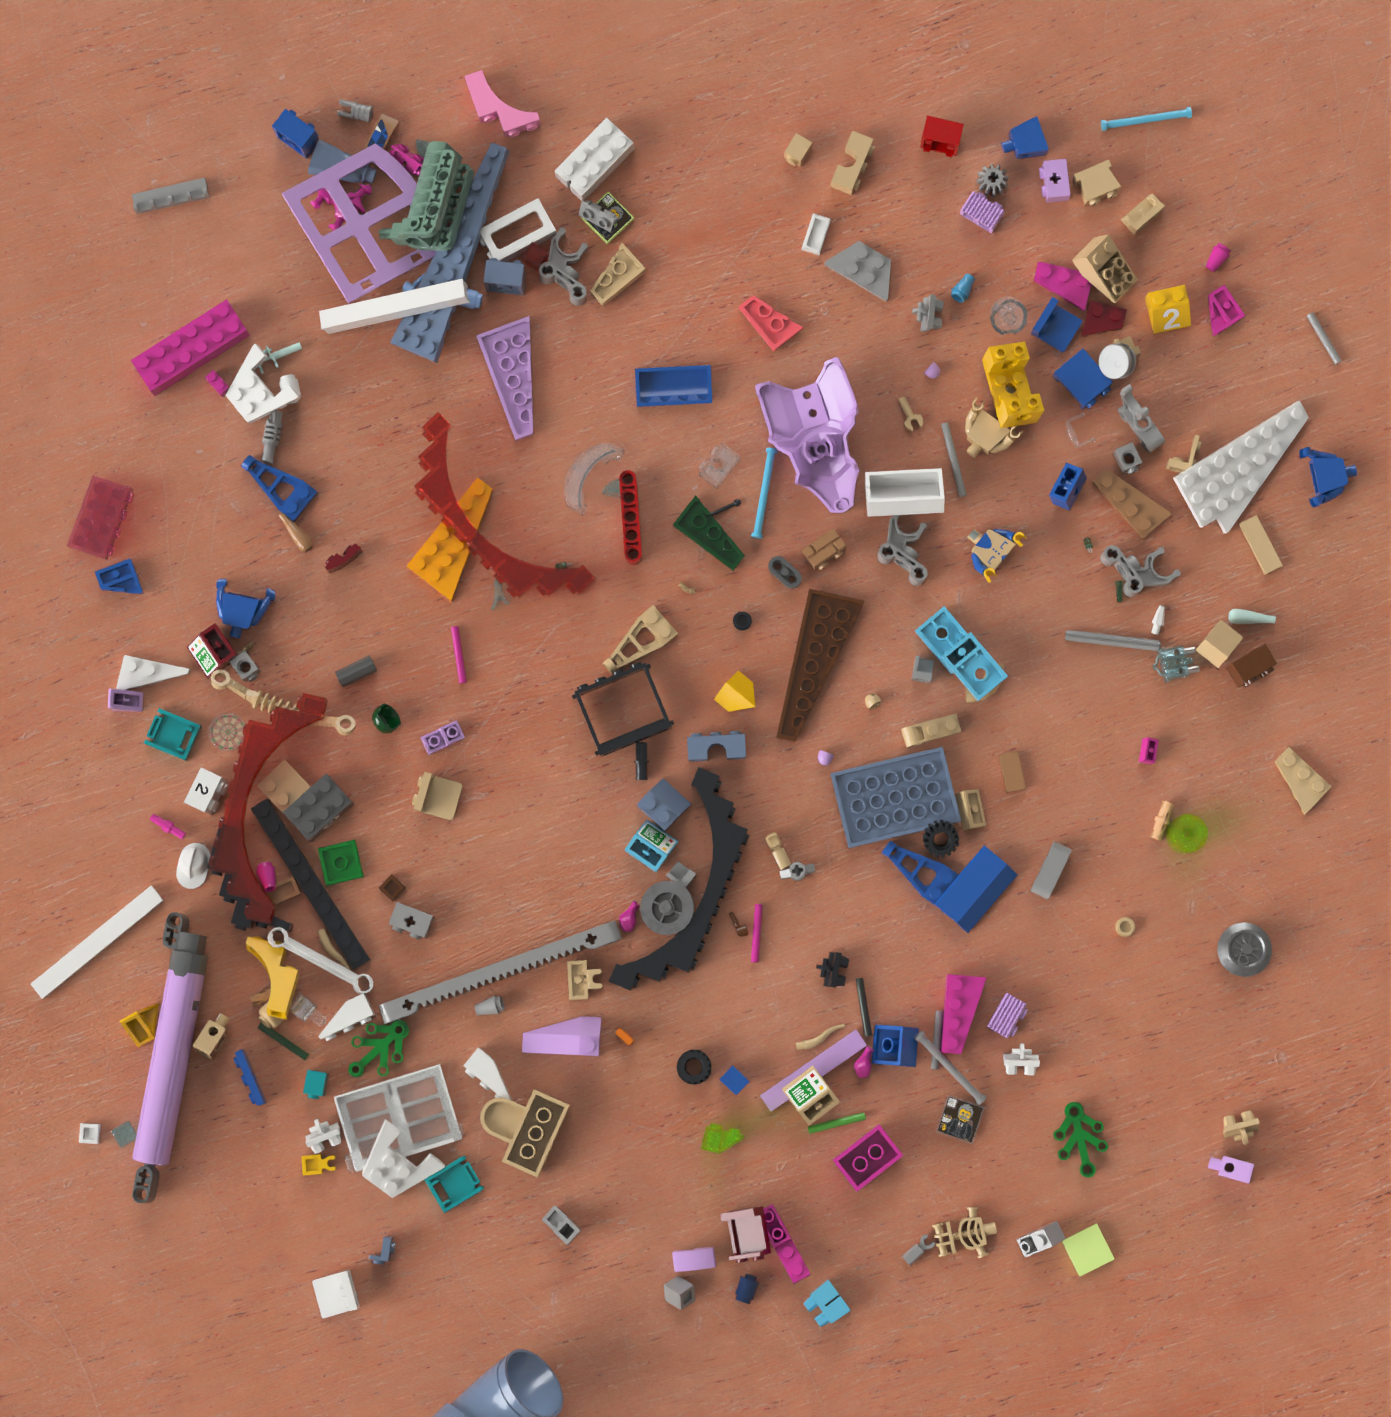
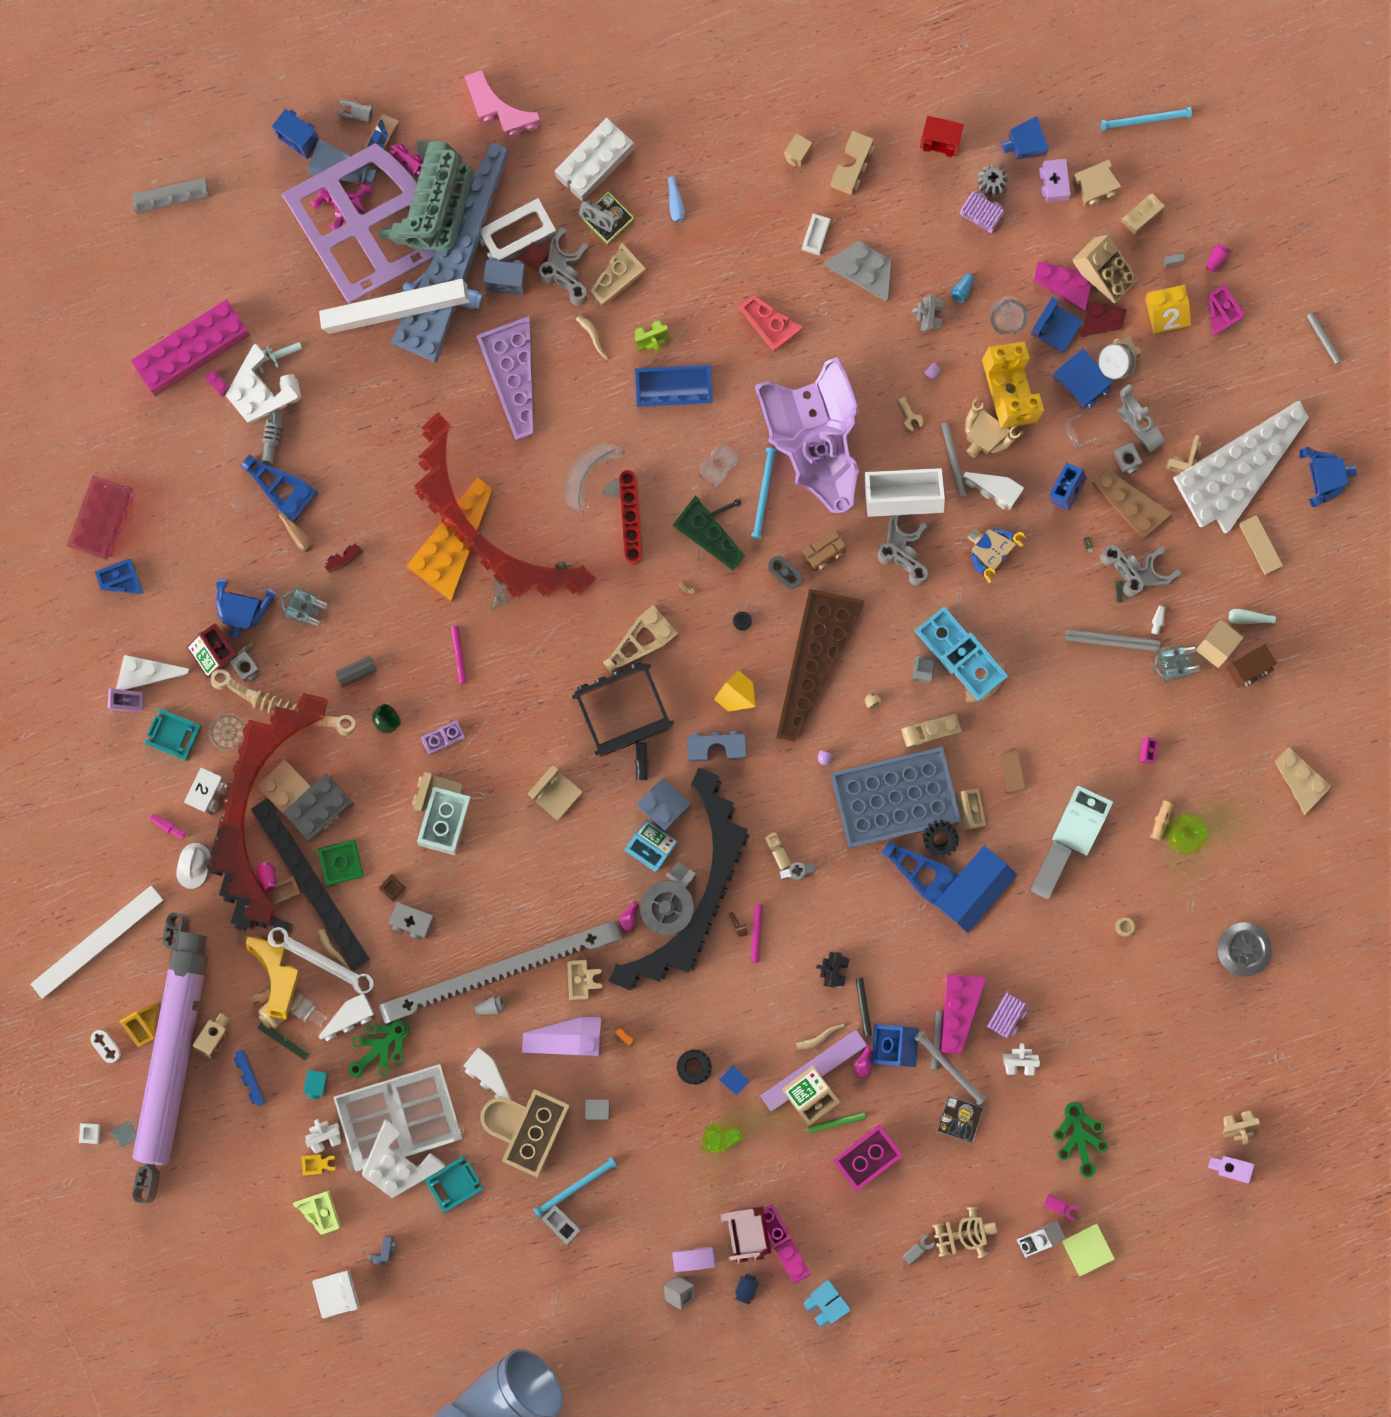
none -> white beam [90,1030,121,1063]
none -> clear light blue piece [280,586,328,627]
none -> yellowish green wing [293,1191,341,1235]
none -> light aqua slope [417,787,470,855]
none -> tan bracket [527,765,582,820]
none -> medium azure bar [533,1157,618,1219]
none -> tan animal [576,314,608,360]
none -> light grey panel [585,1100,610,1119]
none -> lime hips [634,320,671,353]
none -> light blue piece [668,177,686,222]
none -> white slope [963,472,1024,510]
none -> dark pink bar [1043,1194,1079,1220]
none -> light aqua slope [1052,786,1113,856]
none -> light grey tile [1162,253,1185,269]

